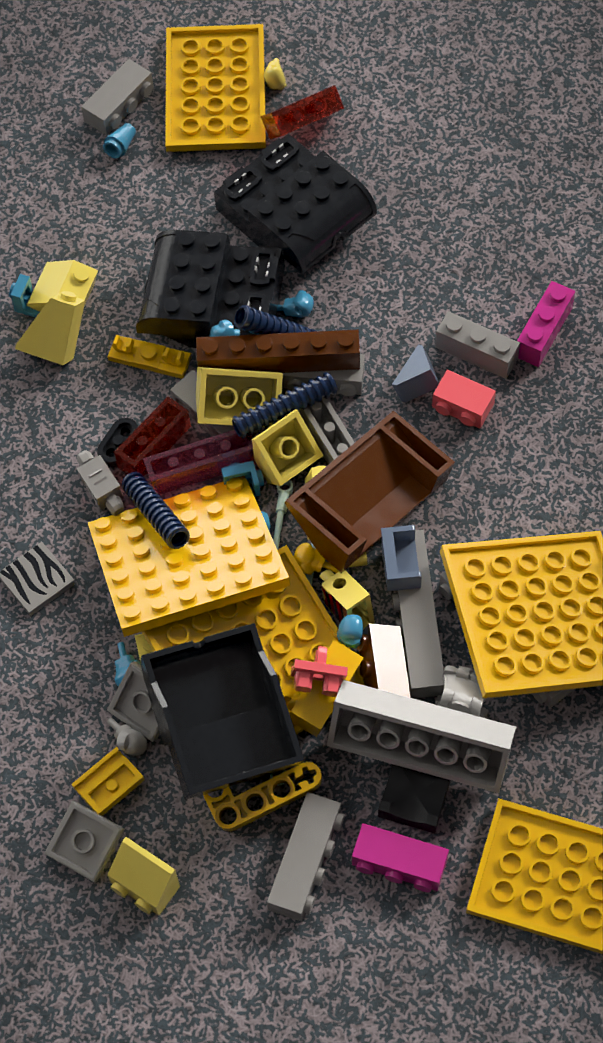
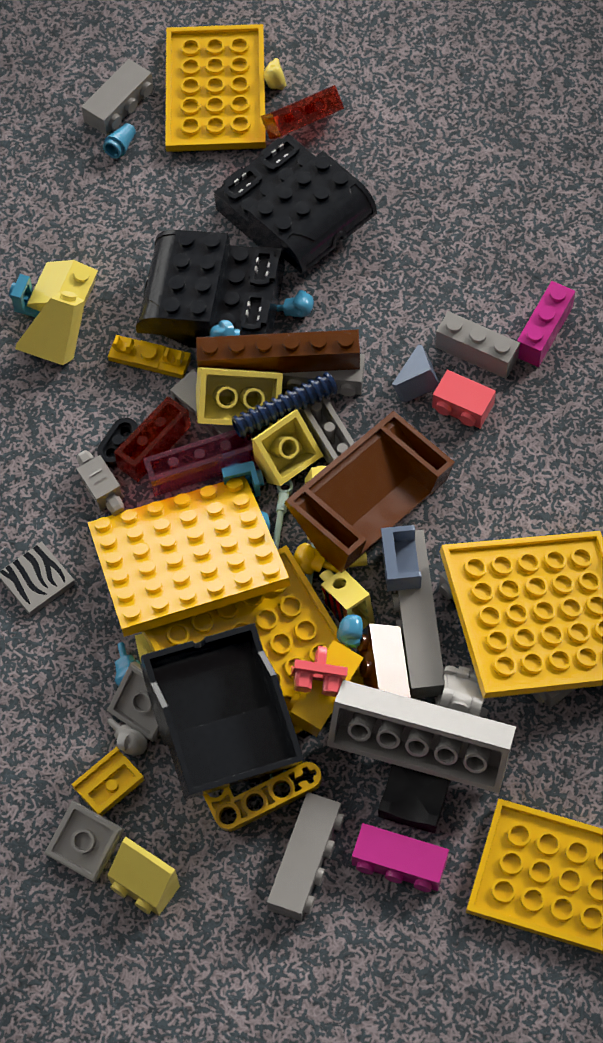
dark blue piece [121,472,190,549] -> none
dark blue piece [234,305,317,334] -> none

